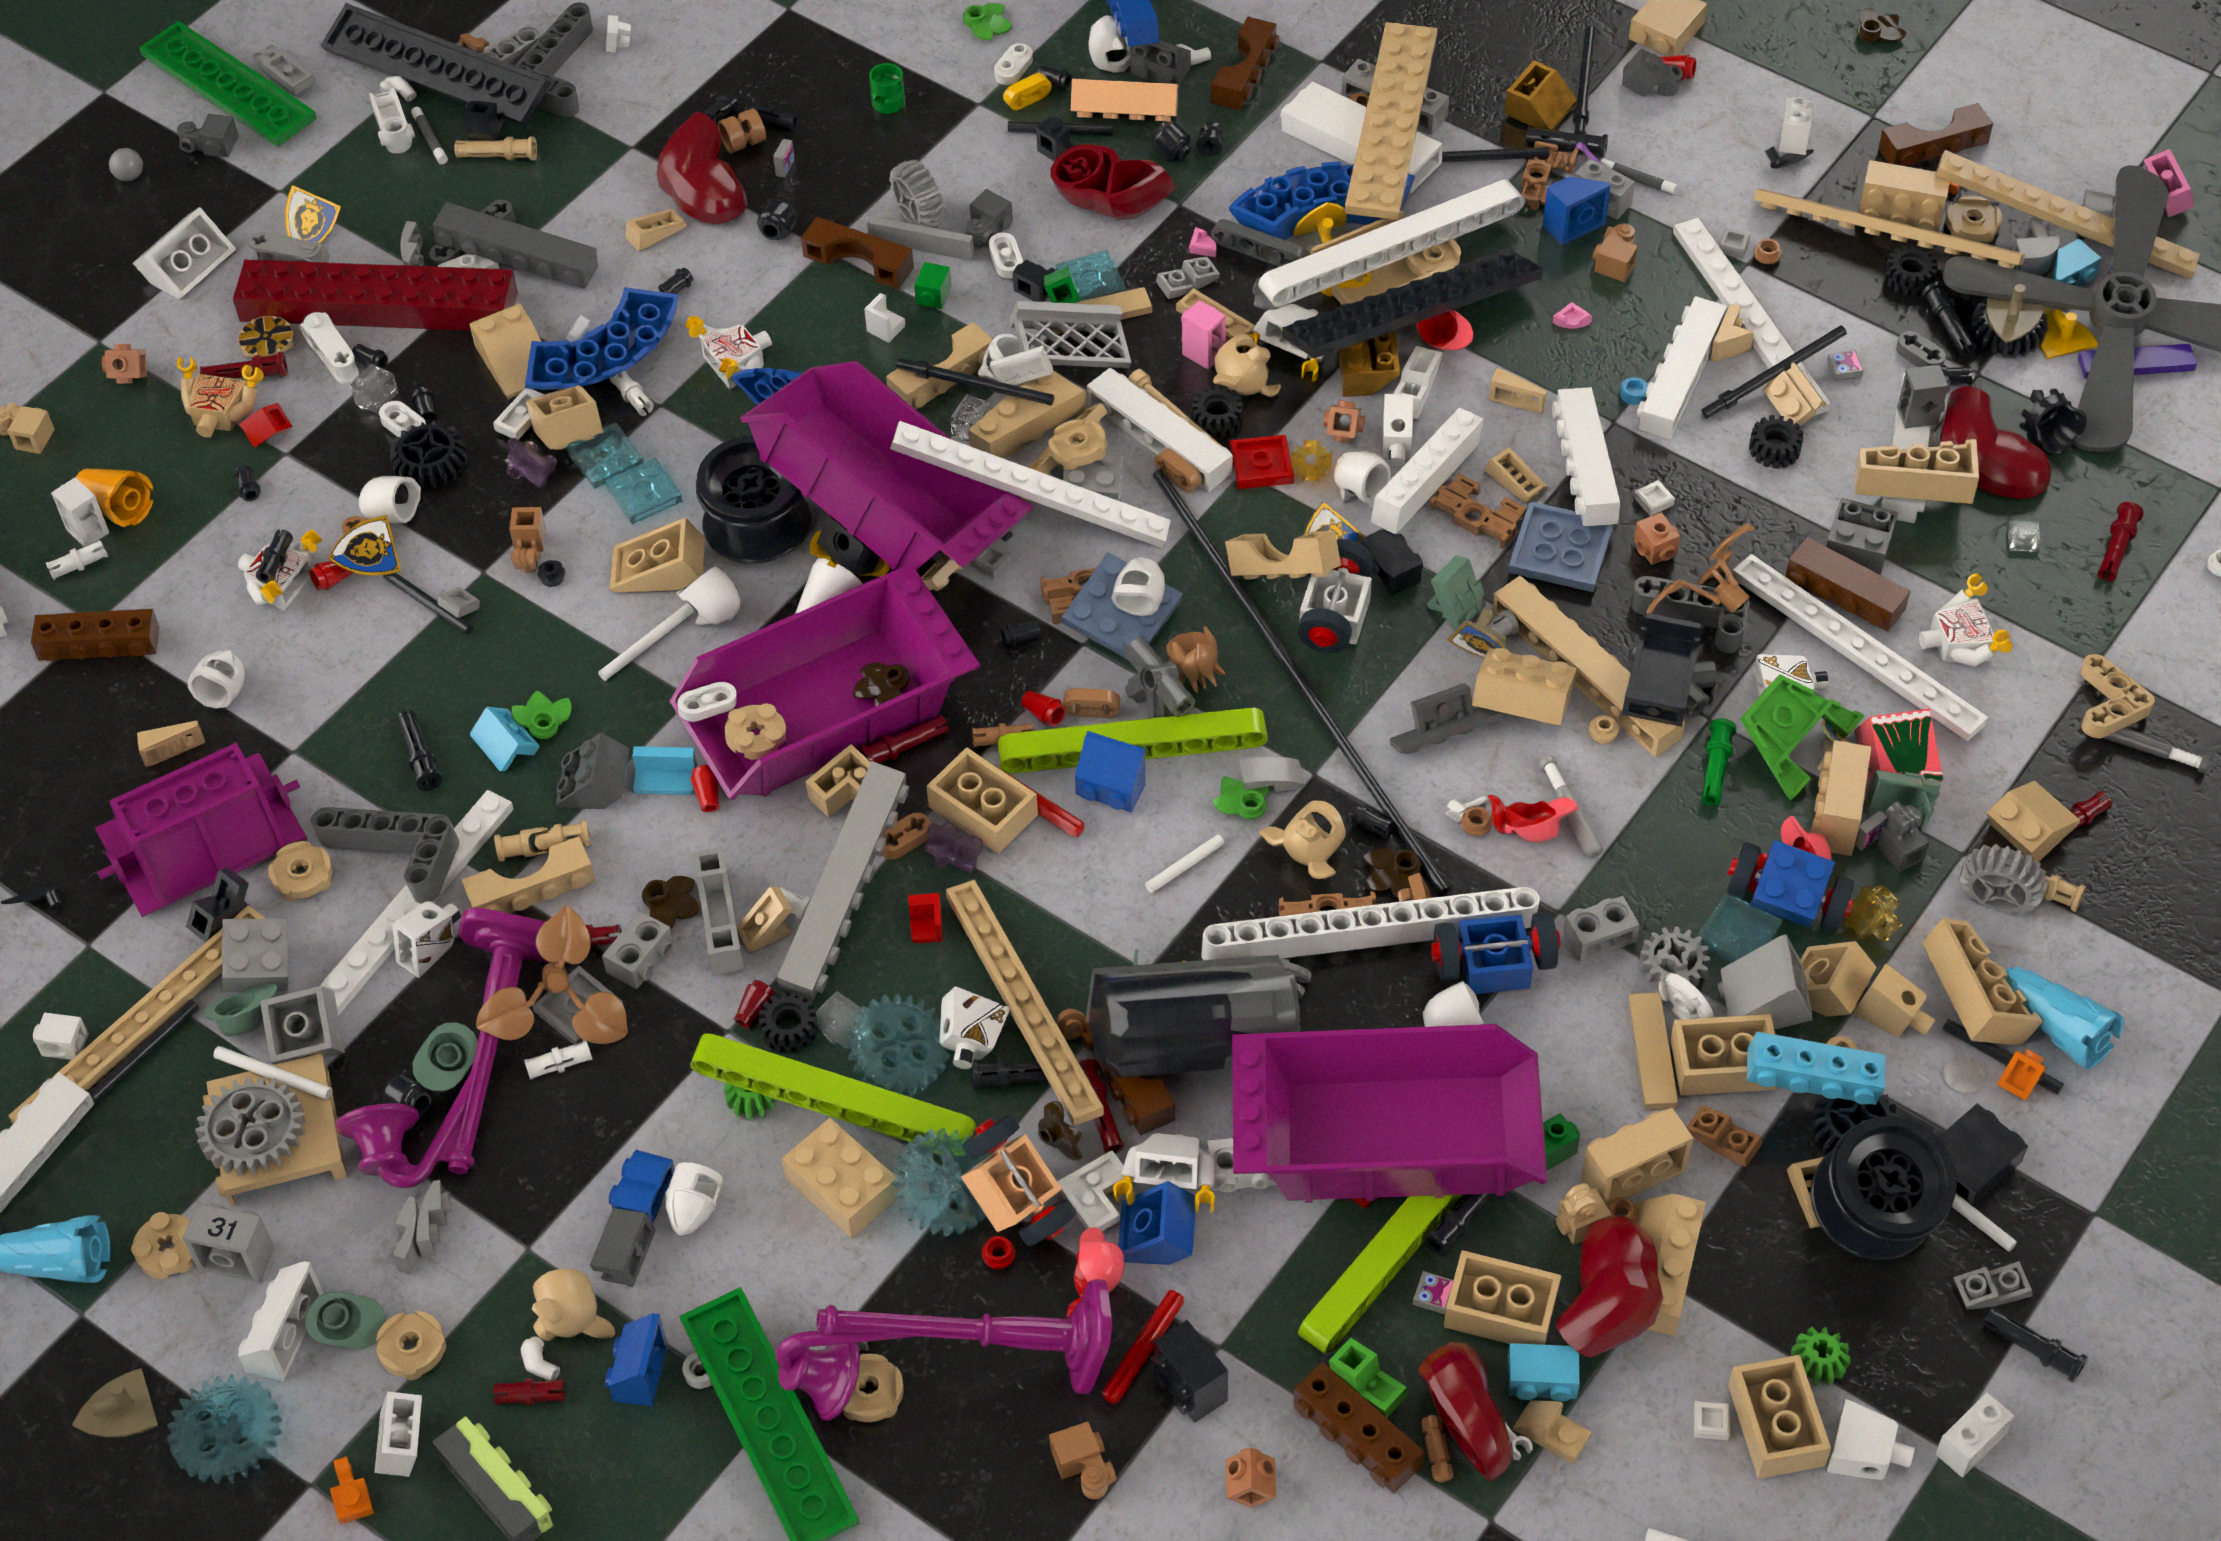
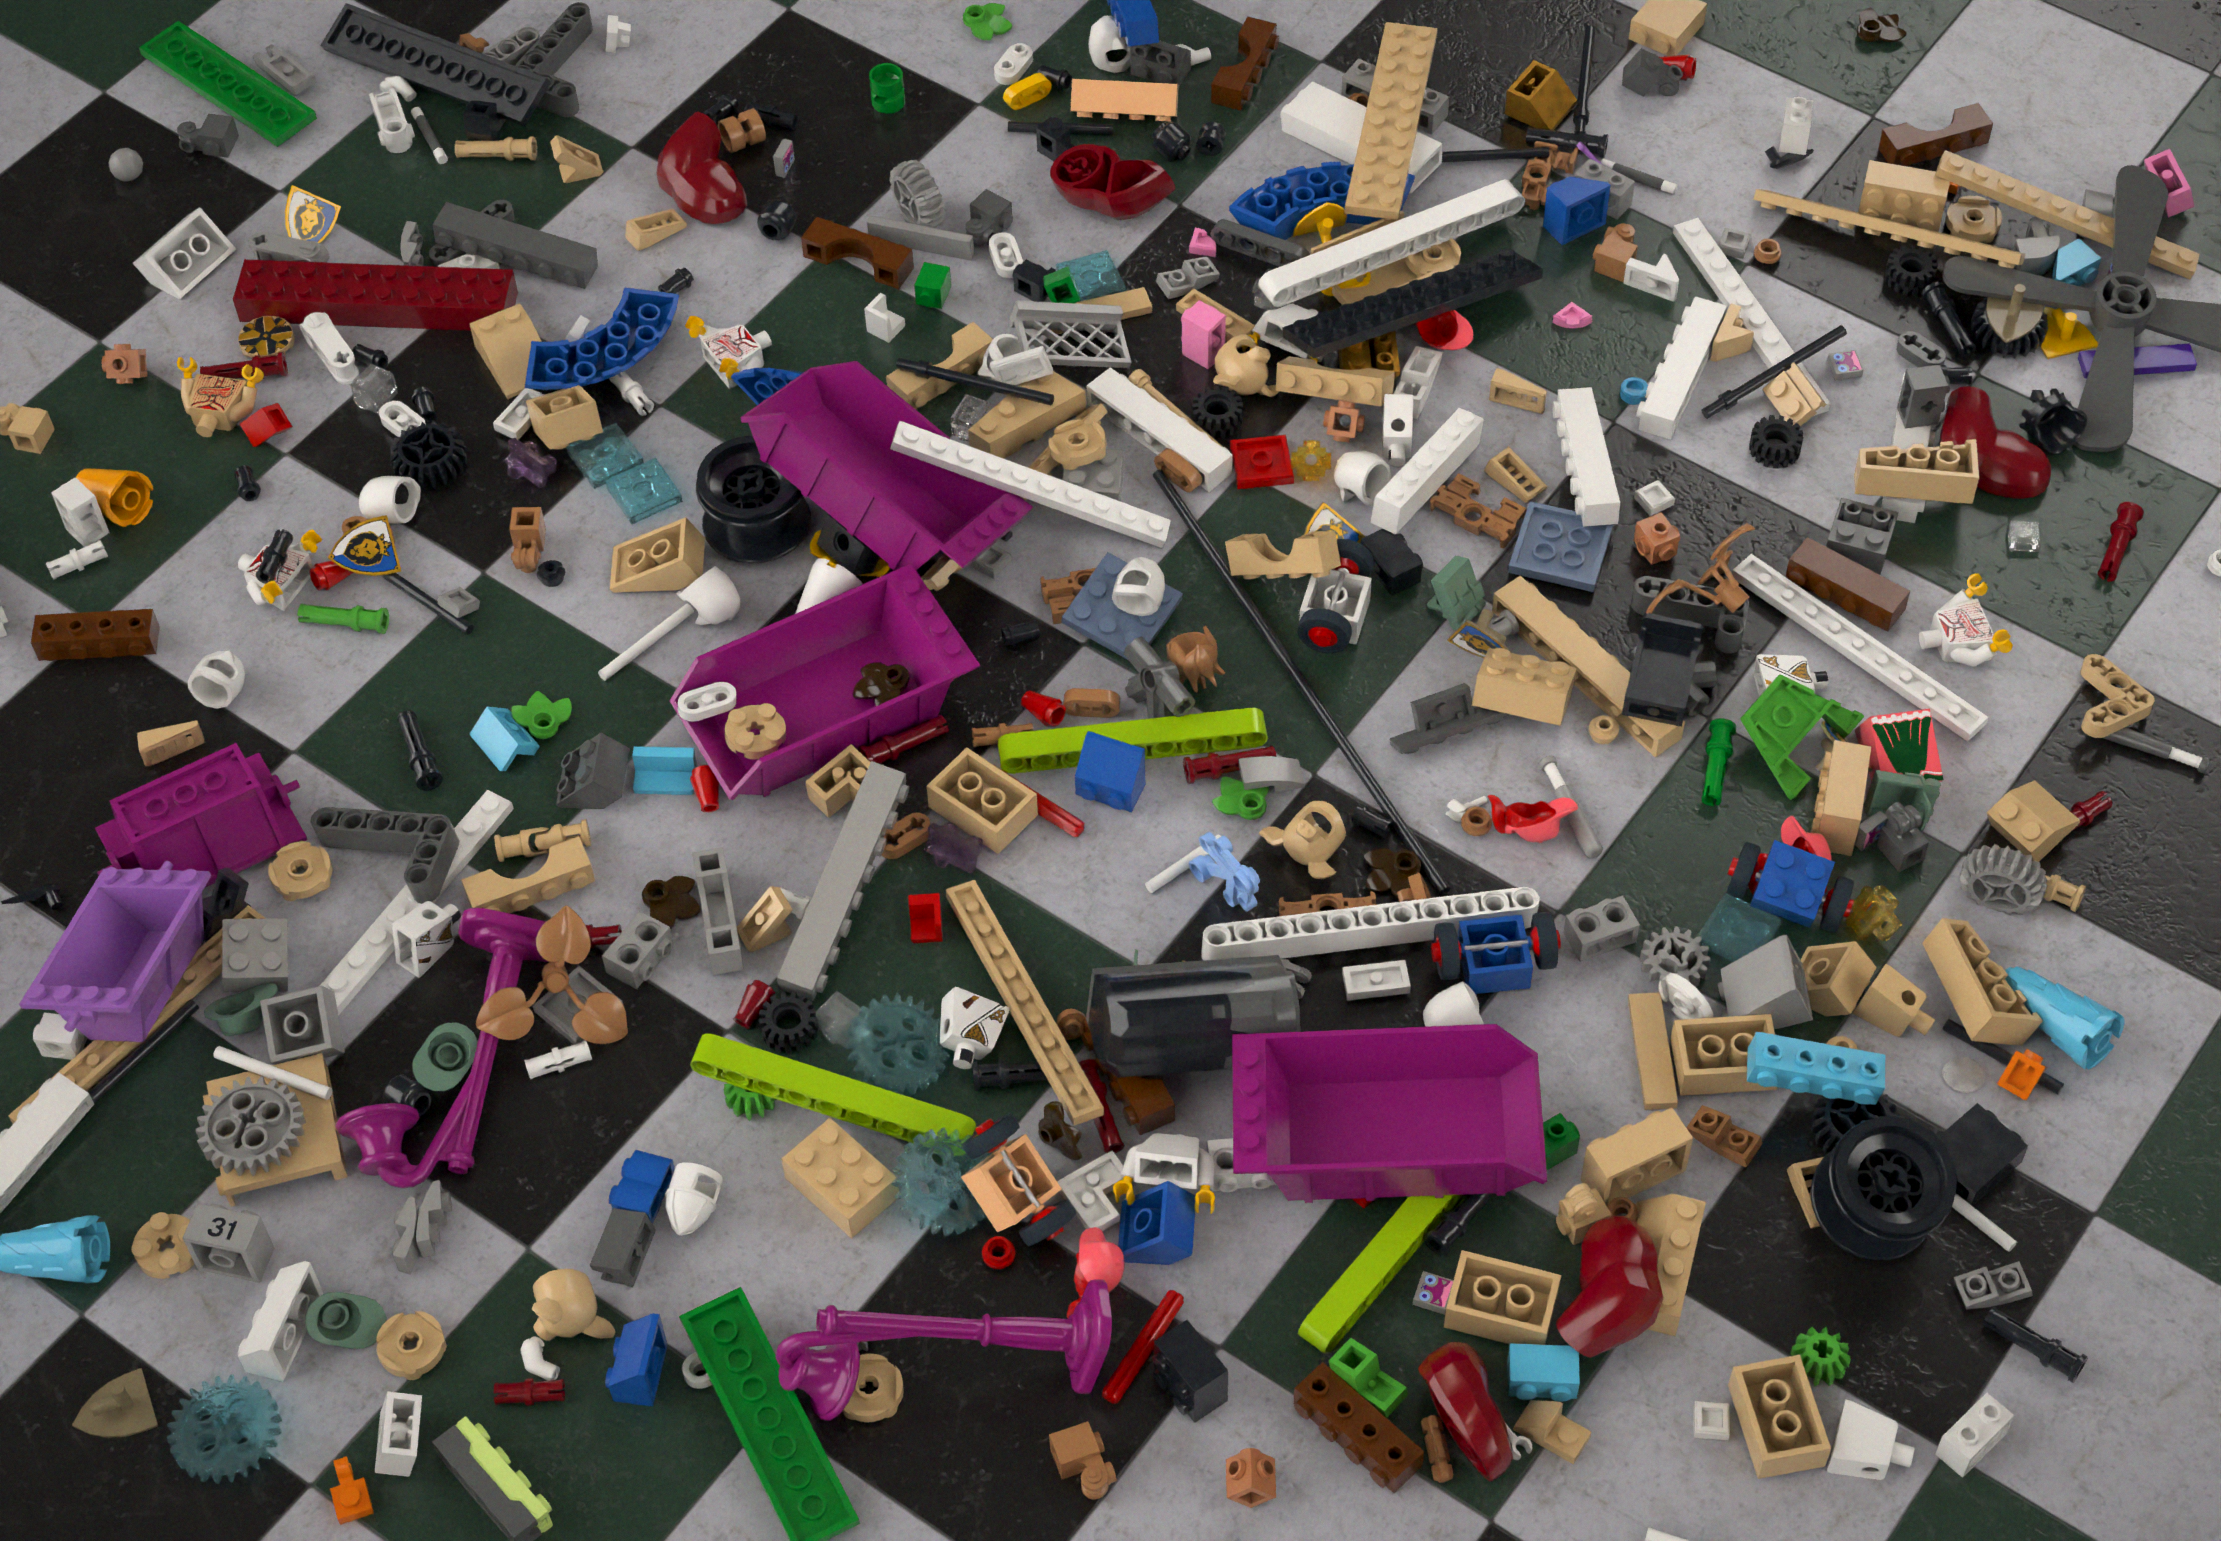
none -> medium lavender piece [19,861,211,1042]
none -> bright green pin [297,604,389,634]
none -> tan slope [550,135,603,183]
none -> dark red pin [1183,745,1277,784]
none -> light blue plant [1189,832,1260,912]
none -> tan arch [1275,356,1395,406]
none -> white plate [1342,960,1411,1001]
none -> white slope [1623,254,1679,302]

